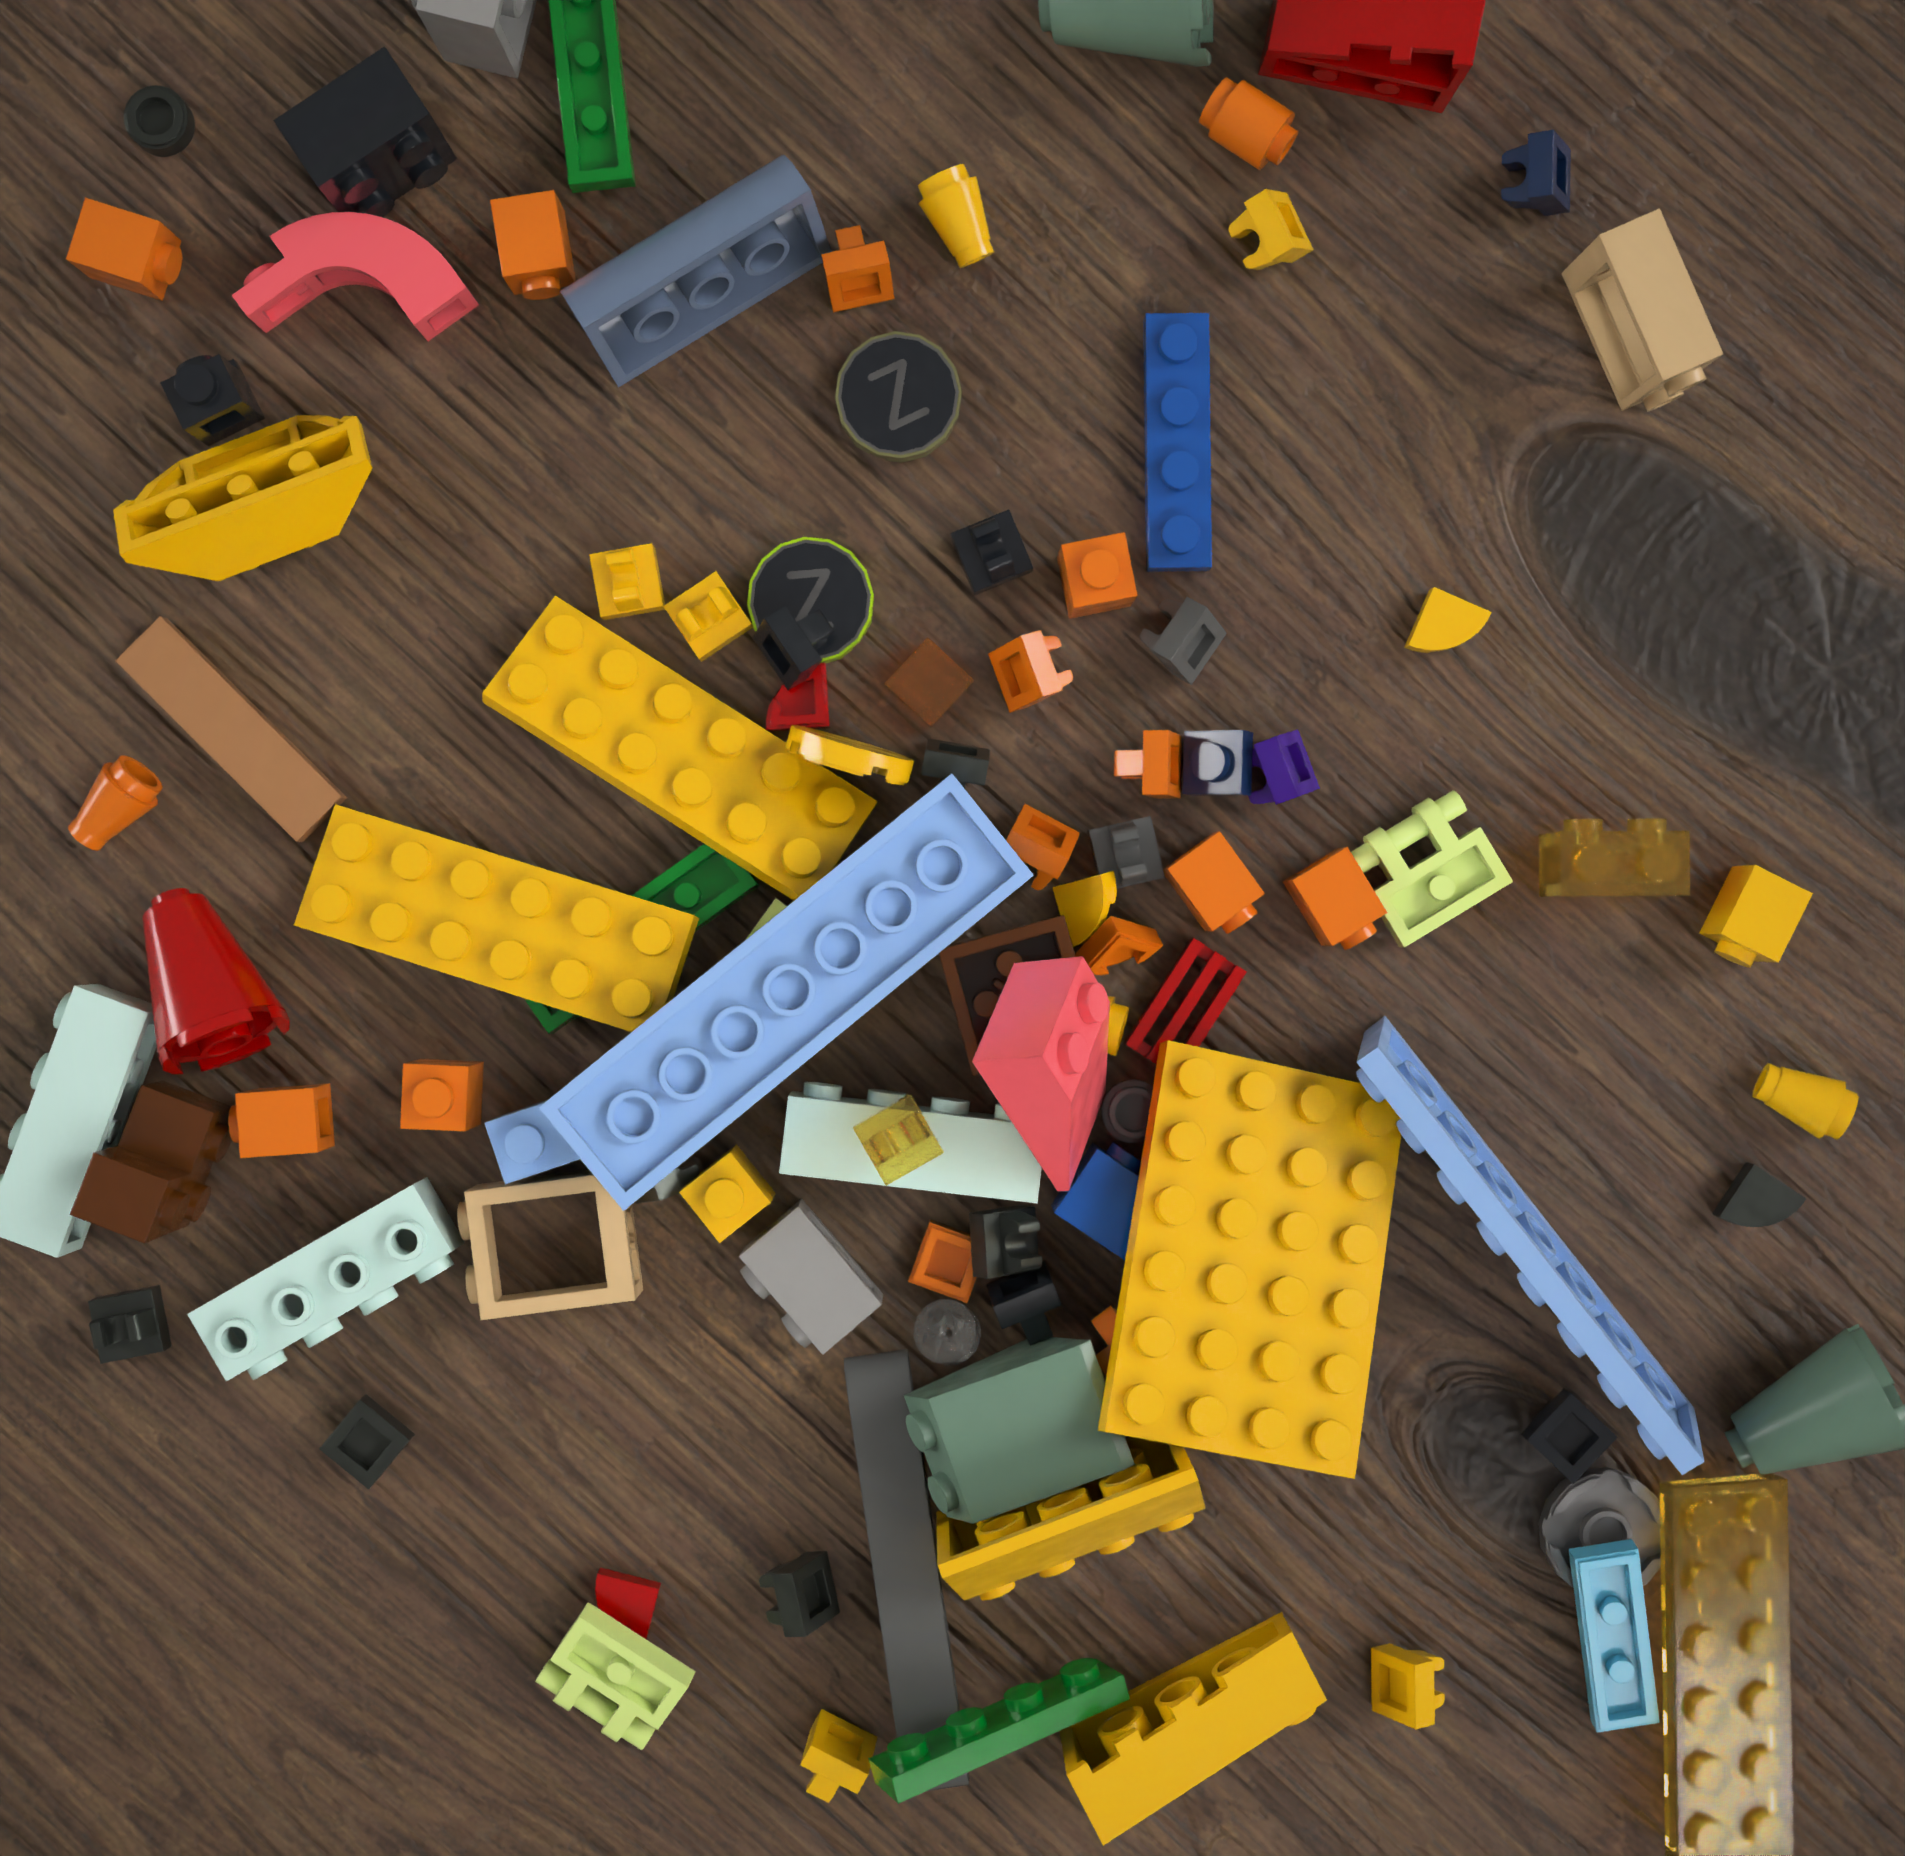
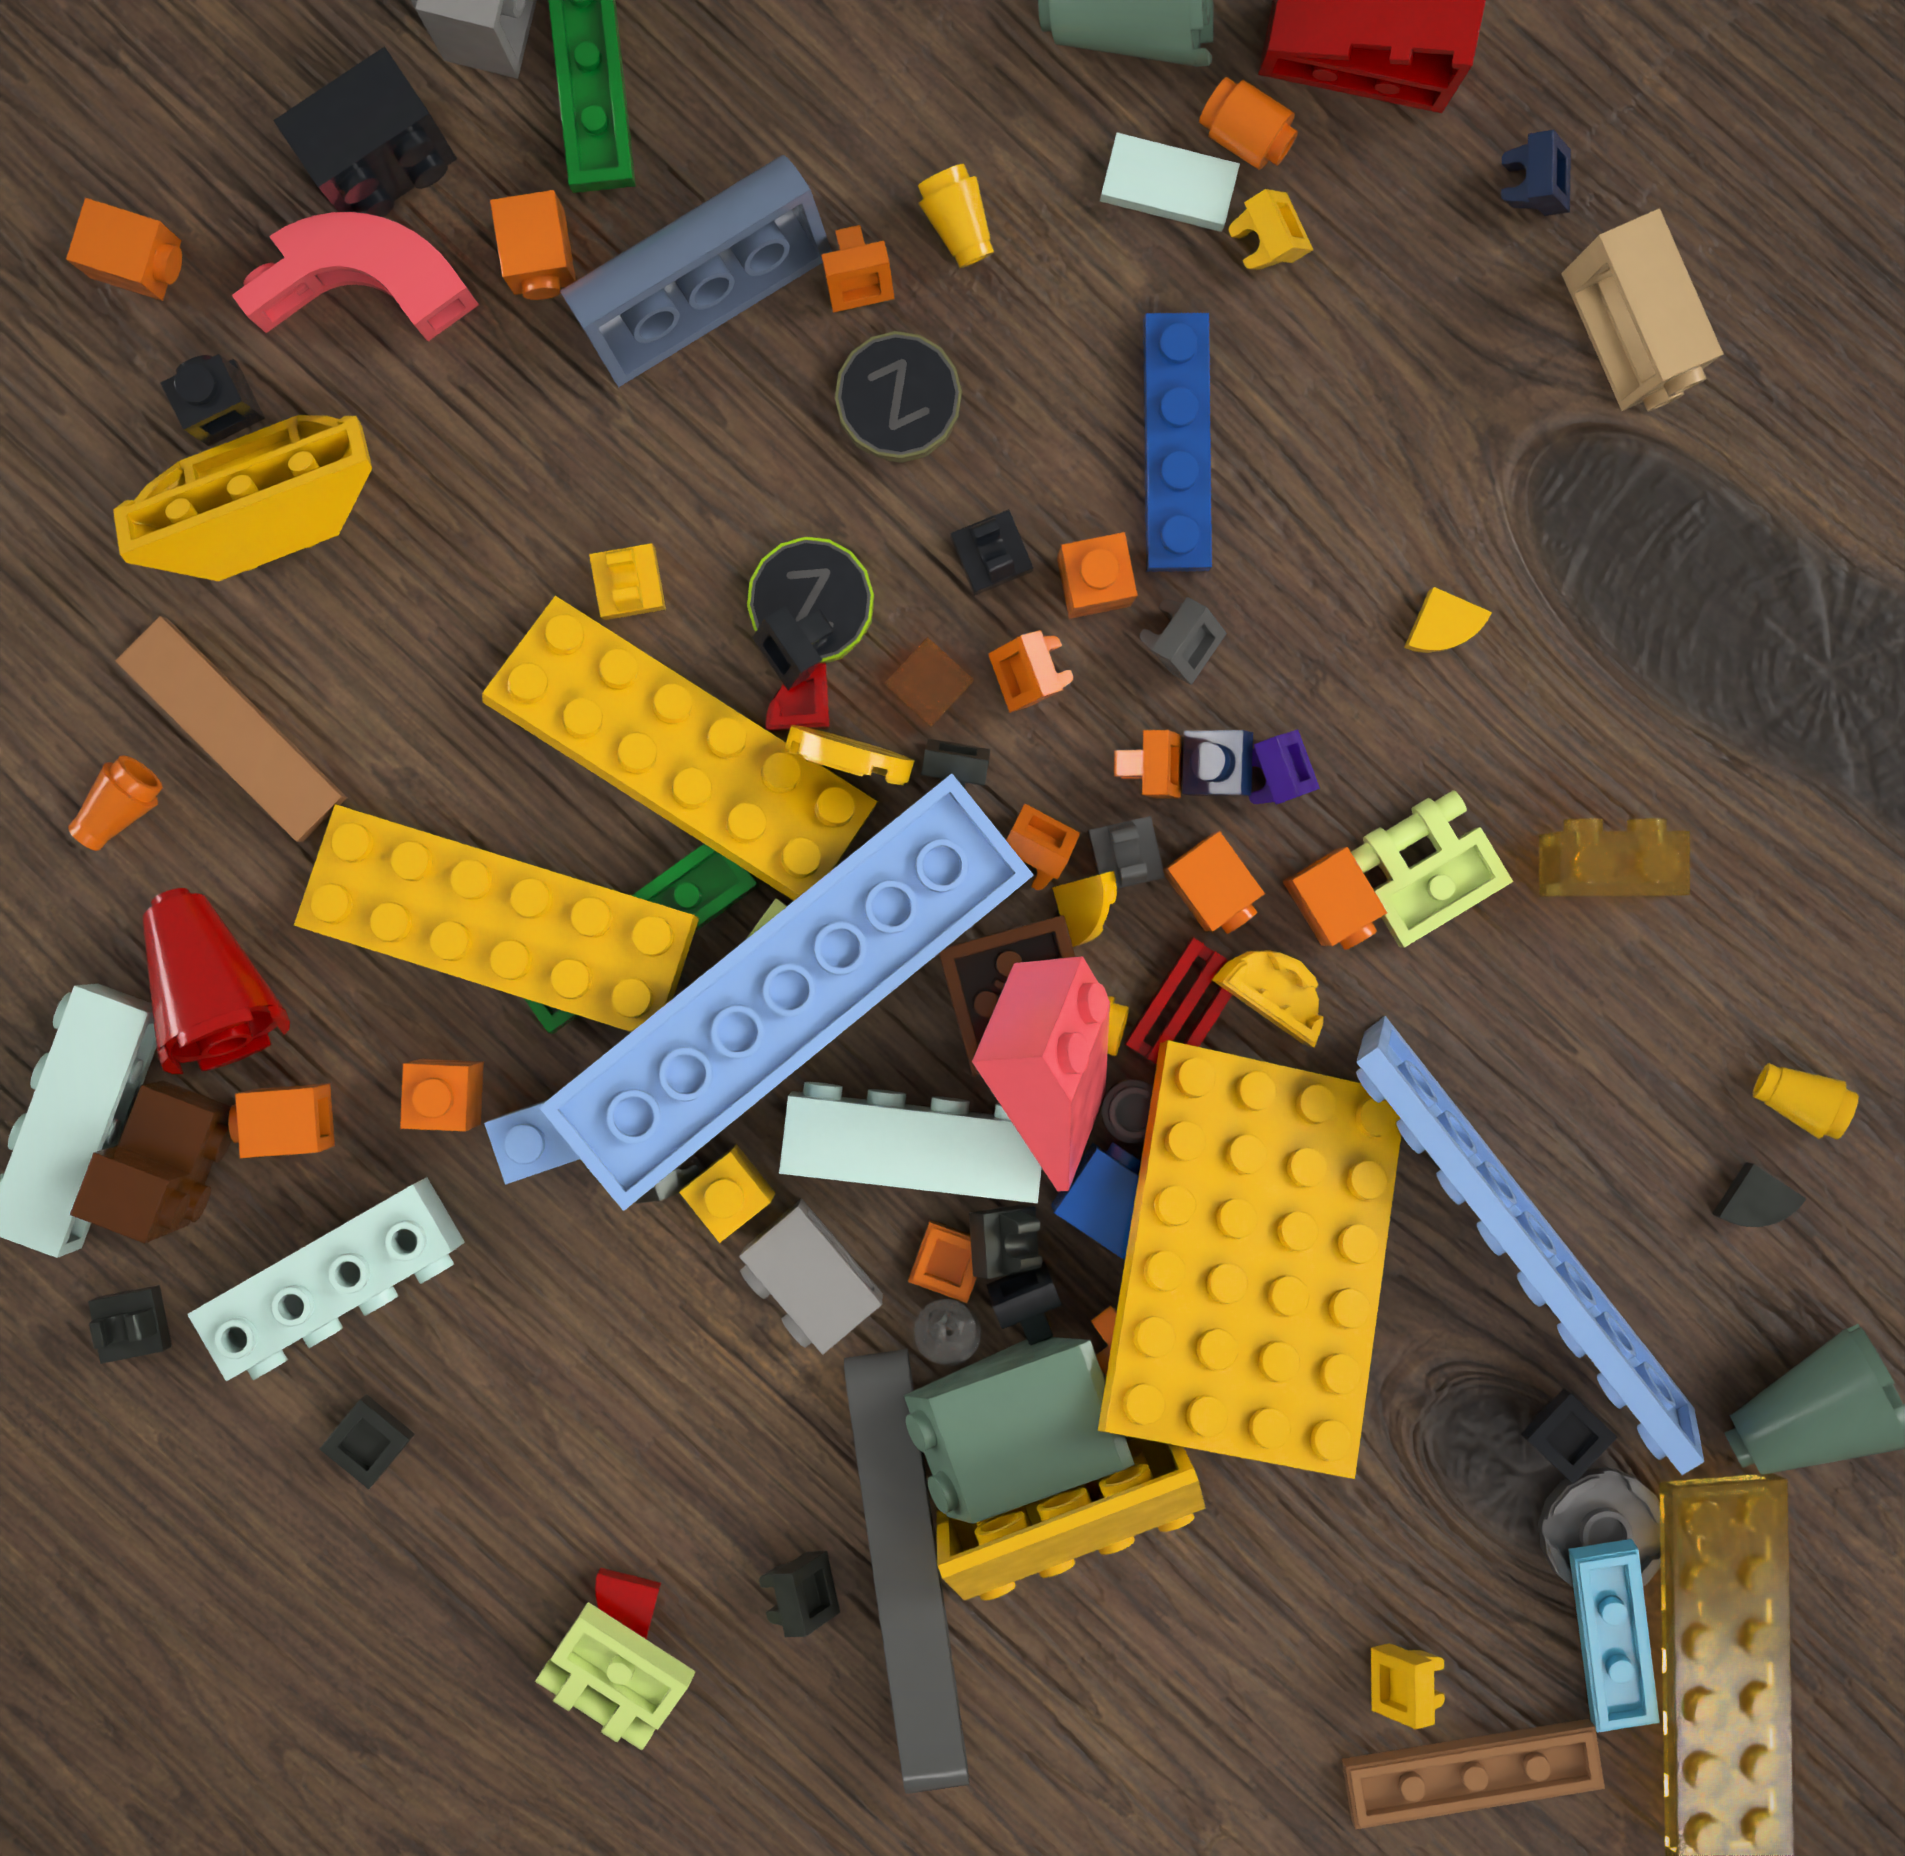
pearl dark grey tile [124,85,195,157] -> none
tan window [457,1170,643,1320] -> none
yellow tile [663,571,753,662] -> none
yellow tile [800,1709,878,1803] -> none
clear yellow tile [853,1093,944,1186] -> none
green plate [868,1658,1130,1804] -> none
yellow wedge [1059,1612,1327,1846] -> none
orange tile [1075,916,1163,975] -> none
yellow brick [1699,865,1813,968] -> none
none -> light aqua tile [1100,133,1240,232]
none -> yellow plate [1212,950,1323,1048]
none -> medium nougat tile [1342,1719,1605,1829]

